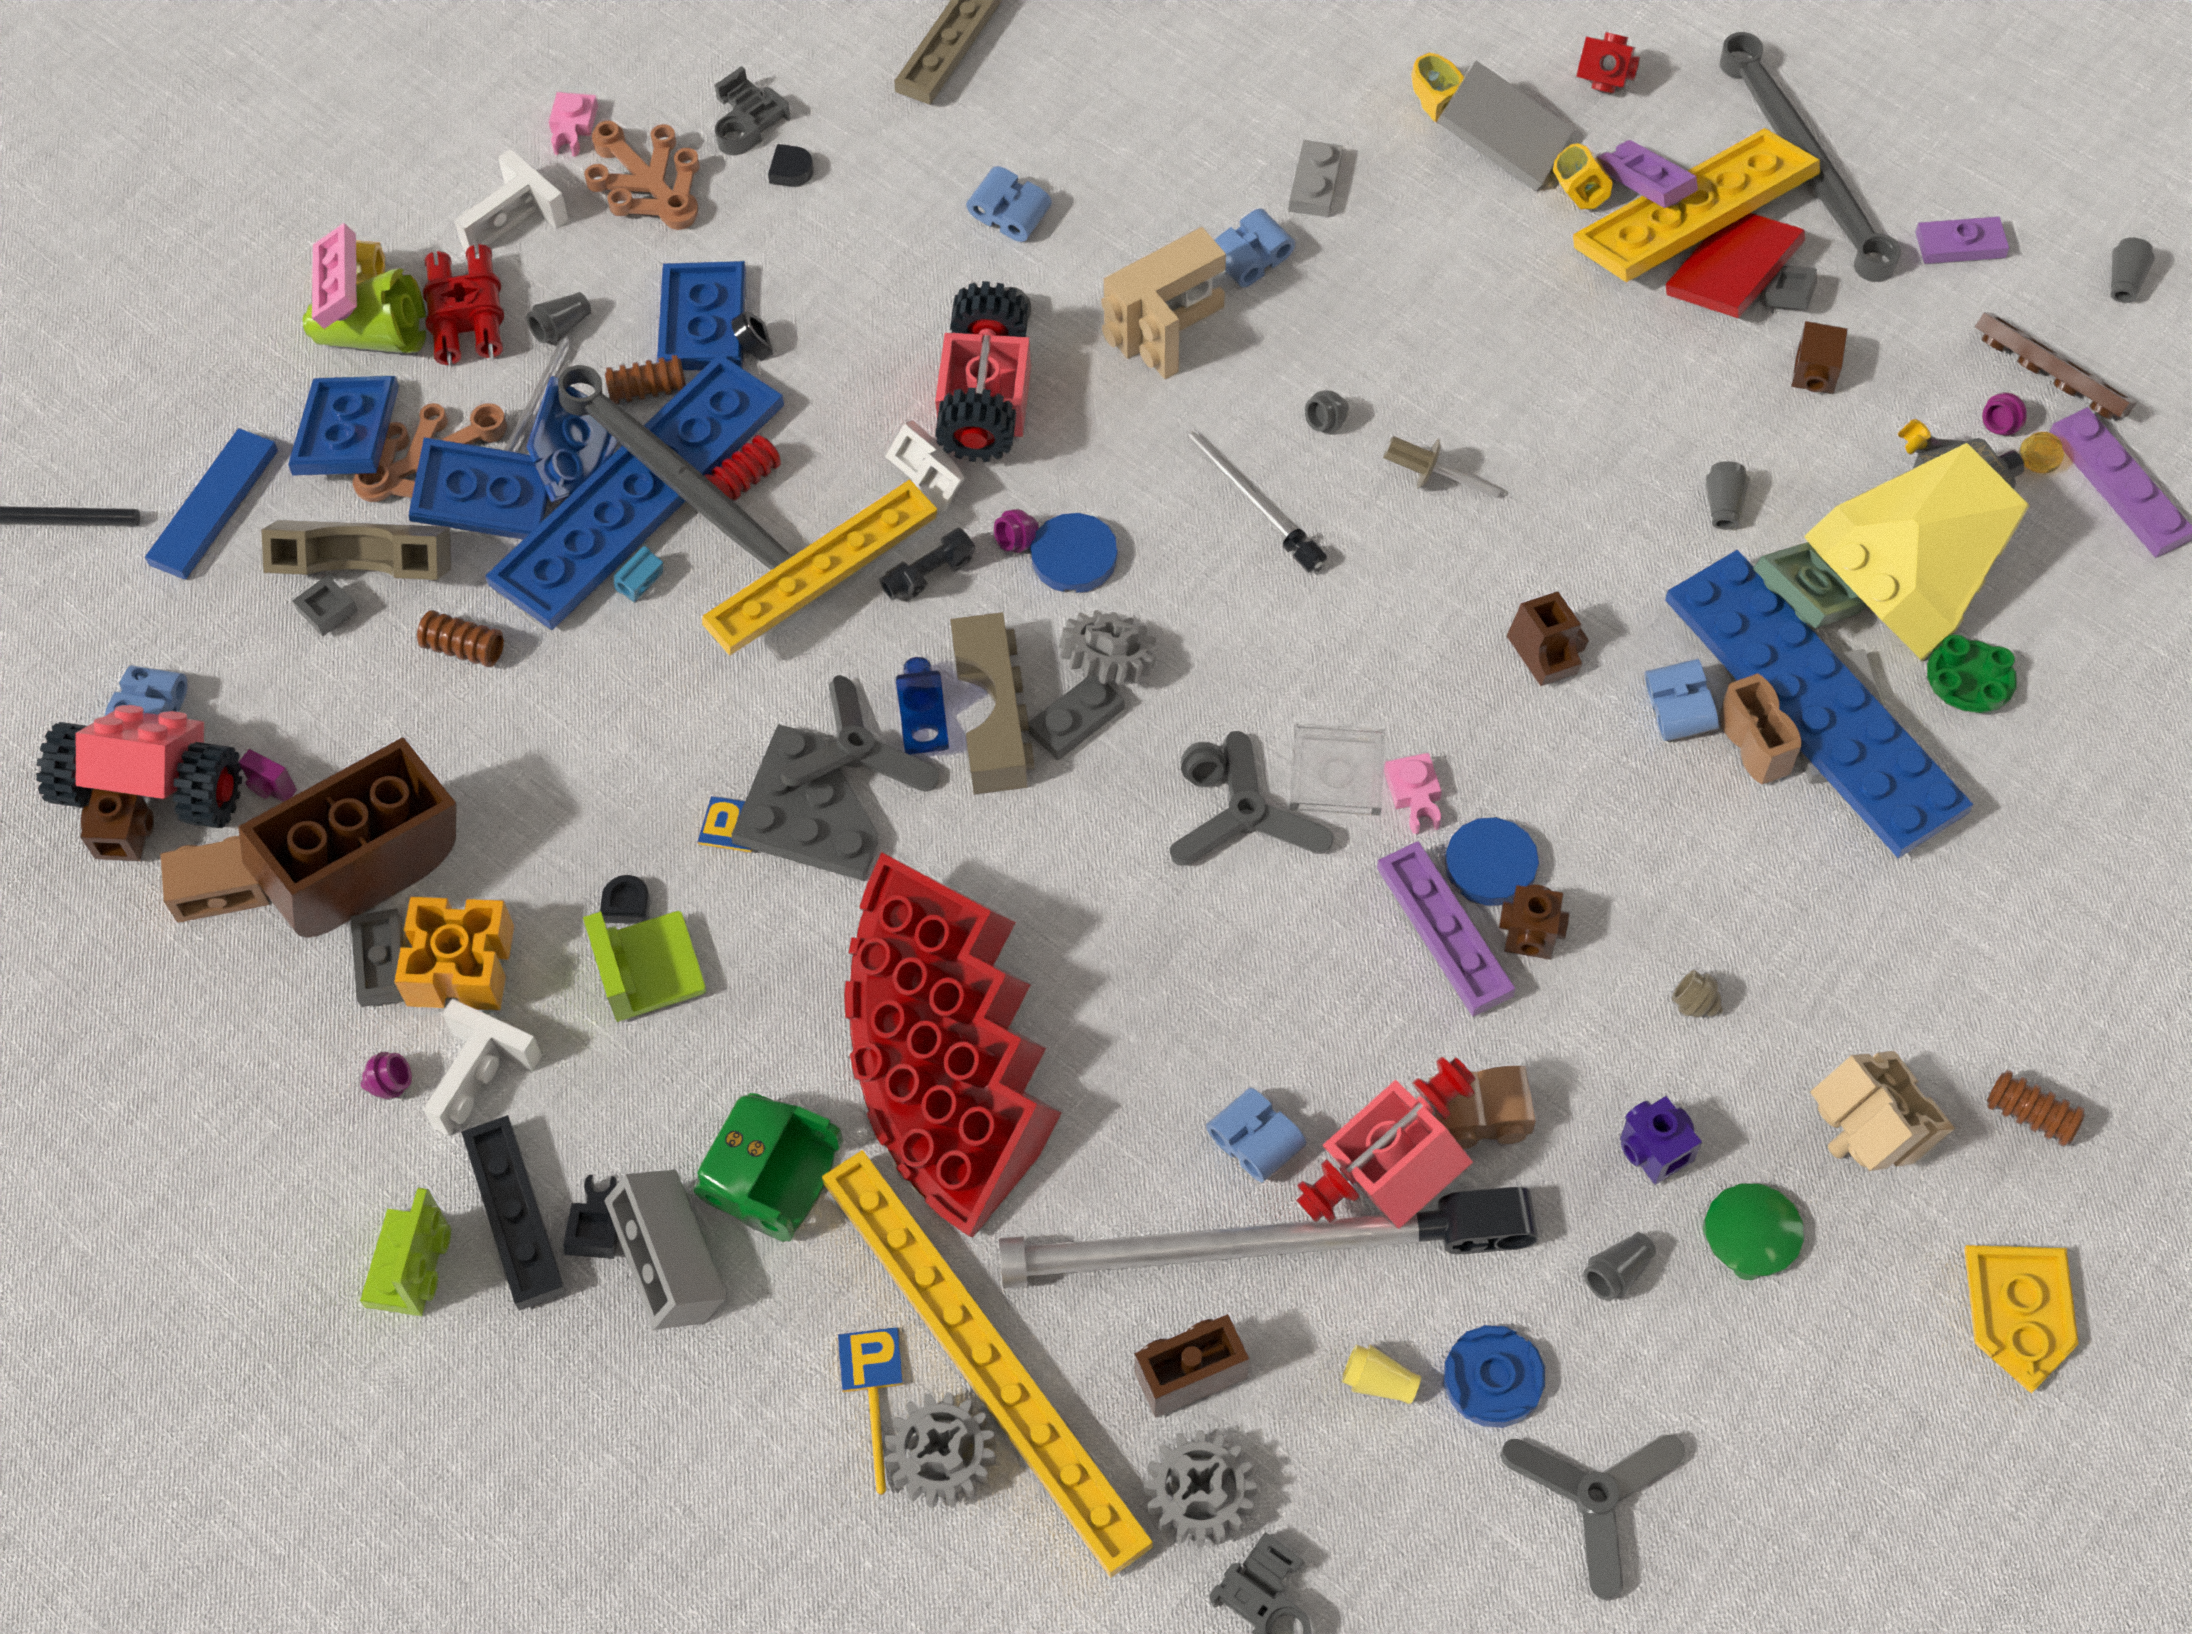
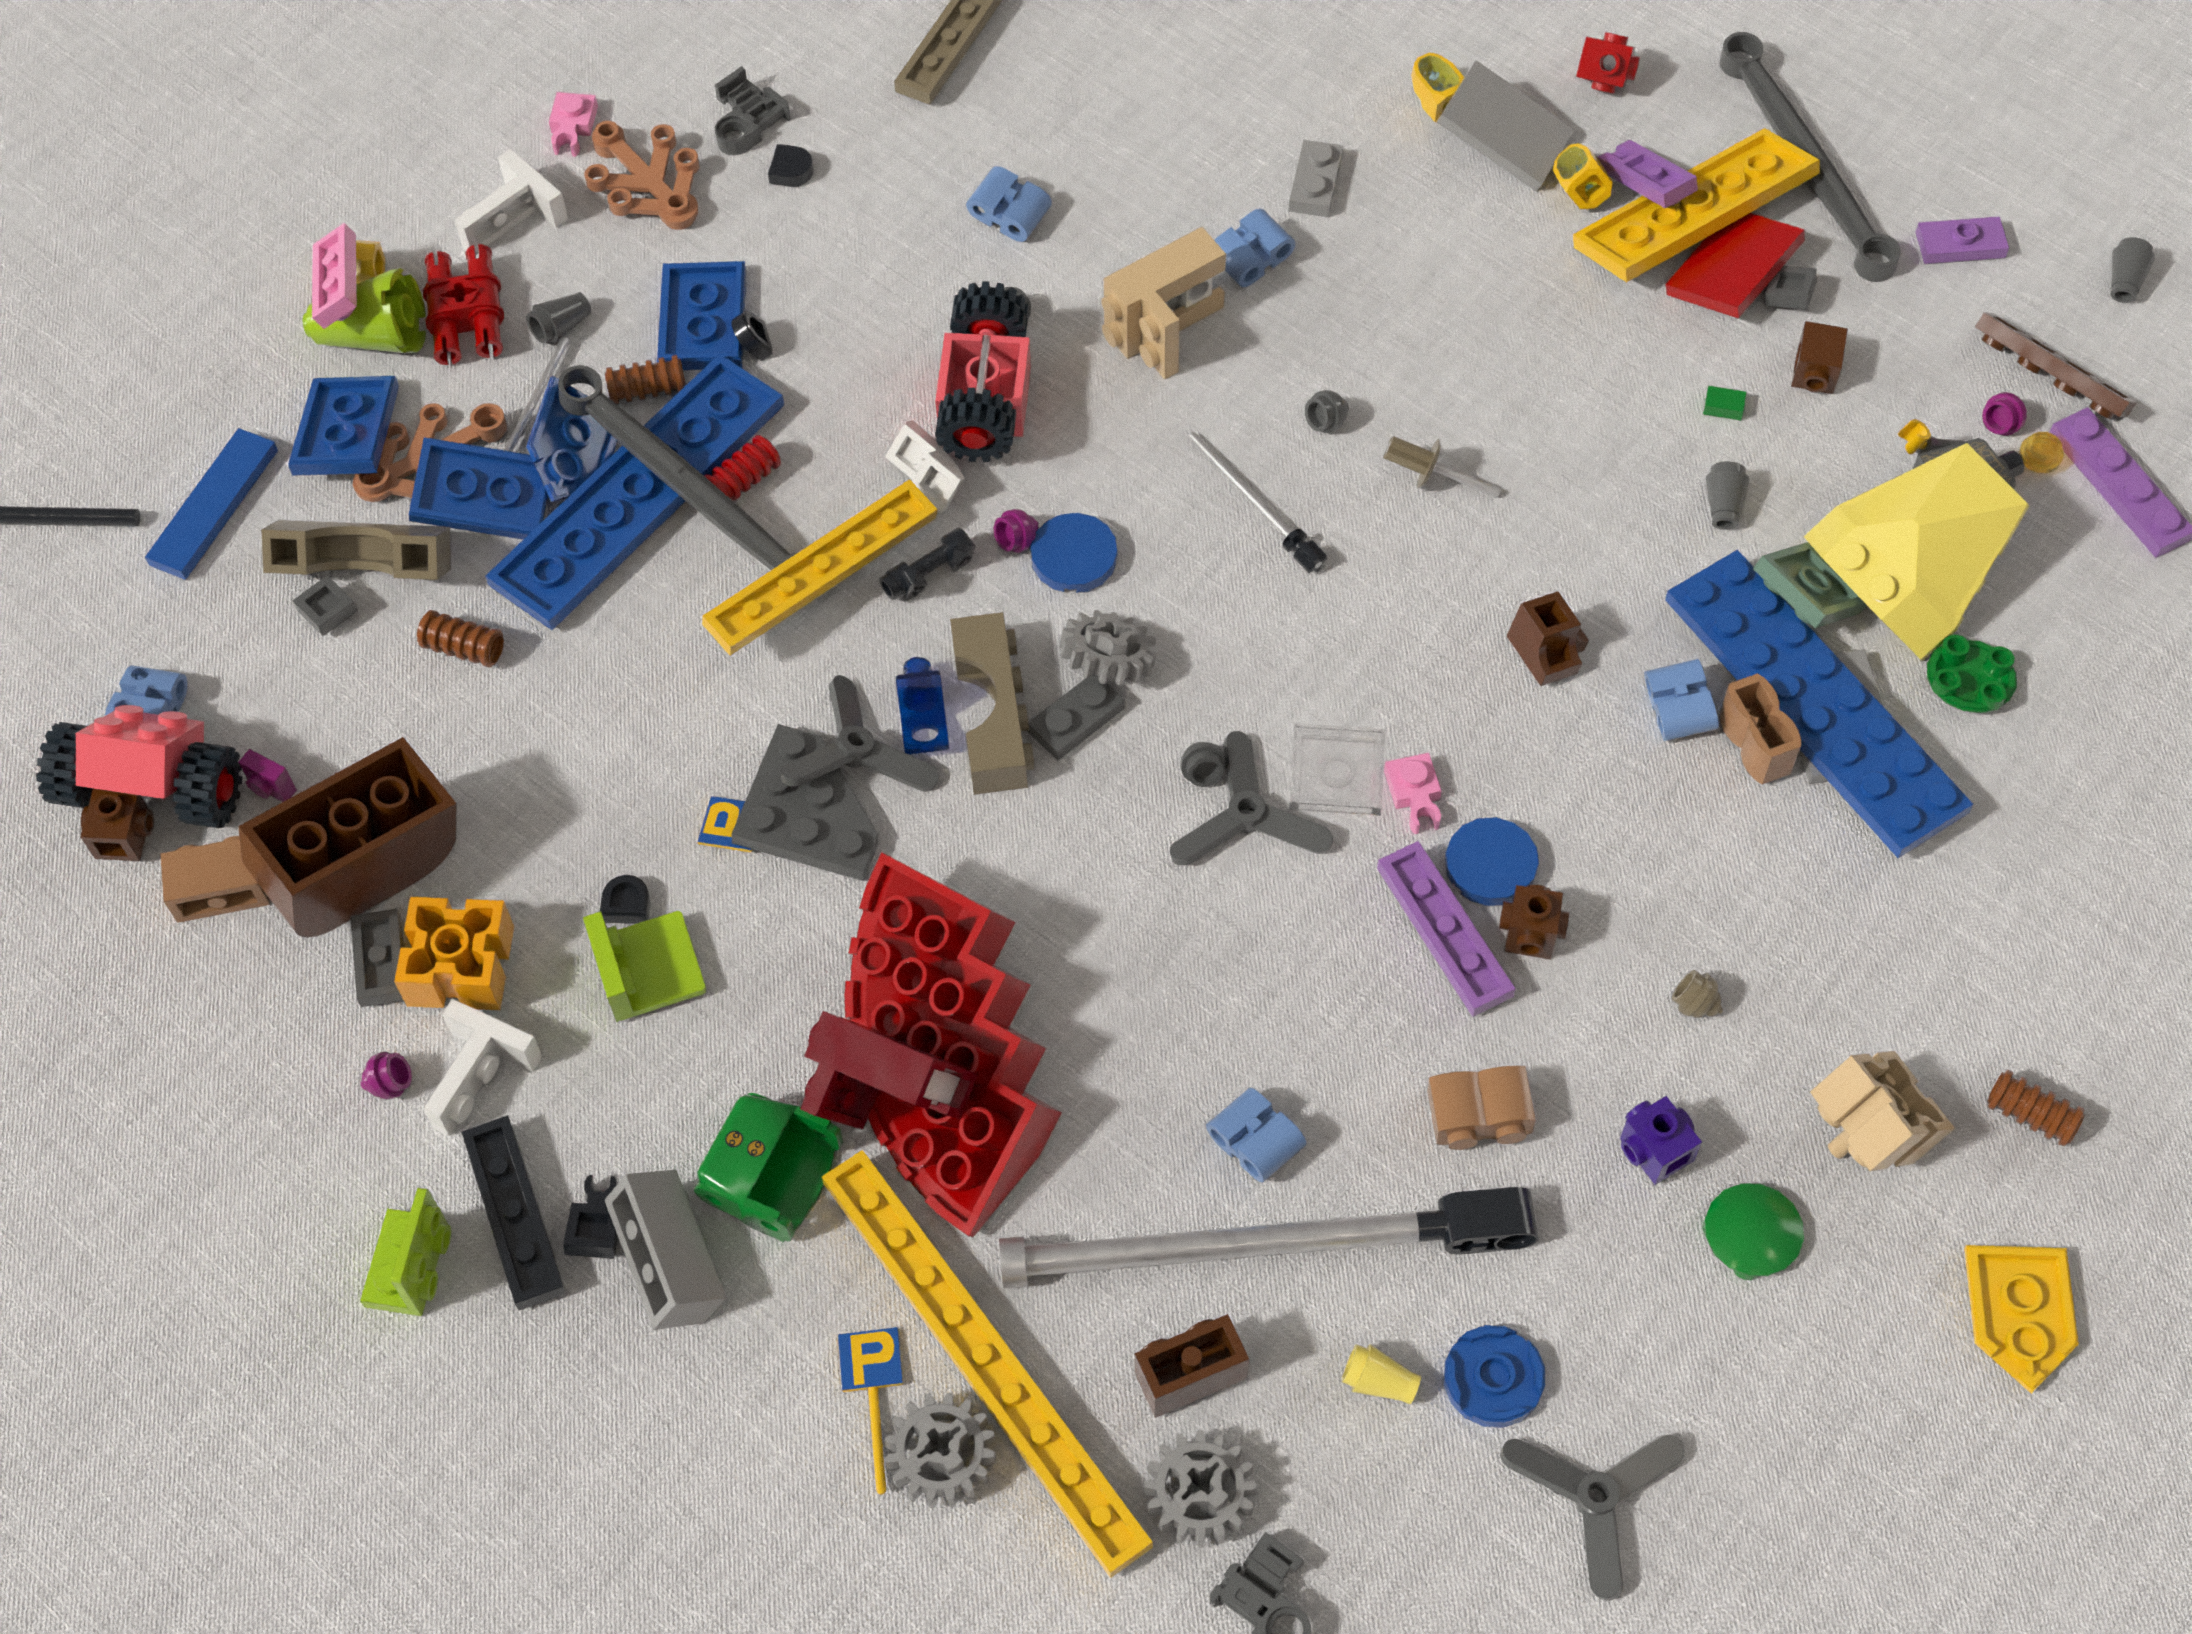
dark azure piece [614,546,663,603] -> none
coral brick [1296,1056,1476,1229] -> none
dark grey cone [1583,1232,1656,1301] -> none
none -> dark red brick [800,1011,978,1130]
none -> green piece [1703,385,1746,421]

